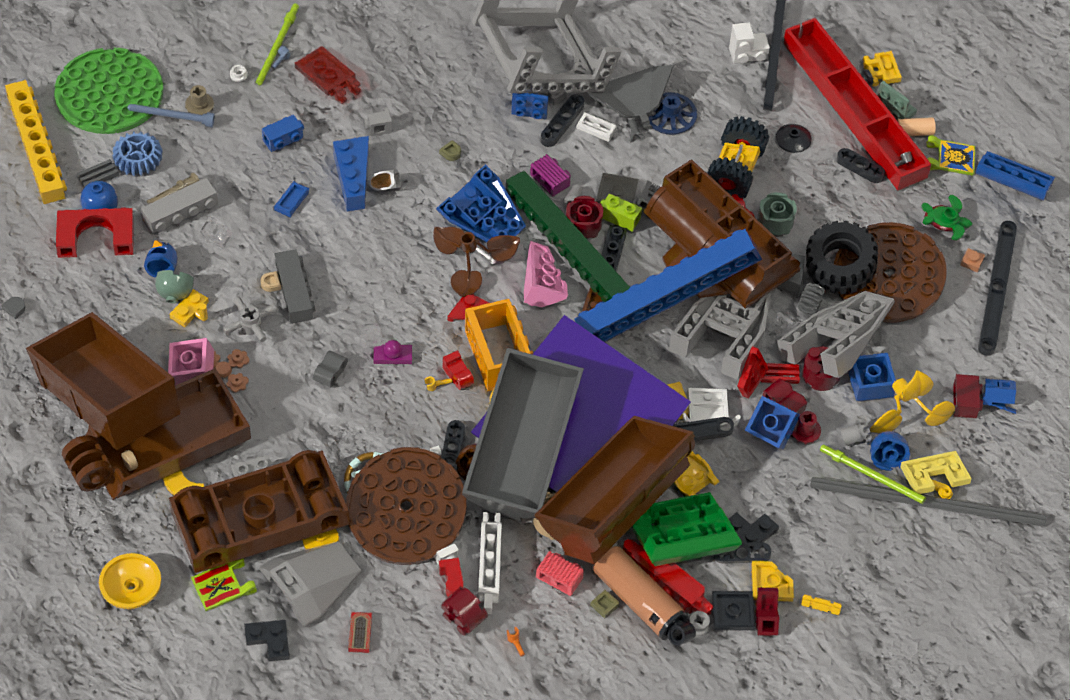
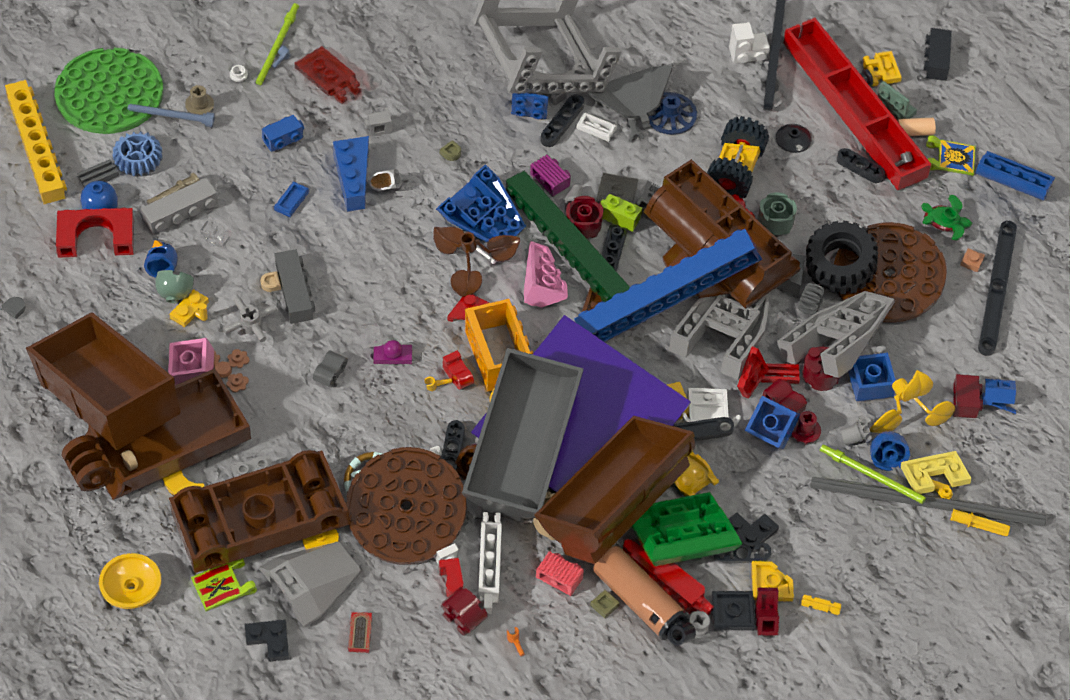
none -> black brick [923,28,952,81]
none -> yellow axle [950,508,1010,537]

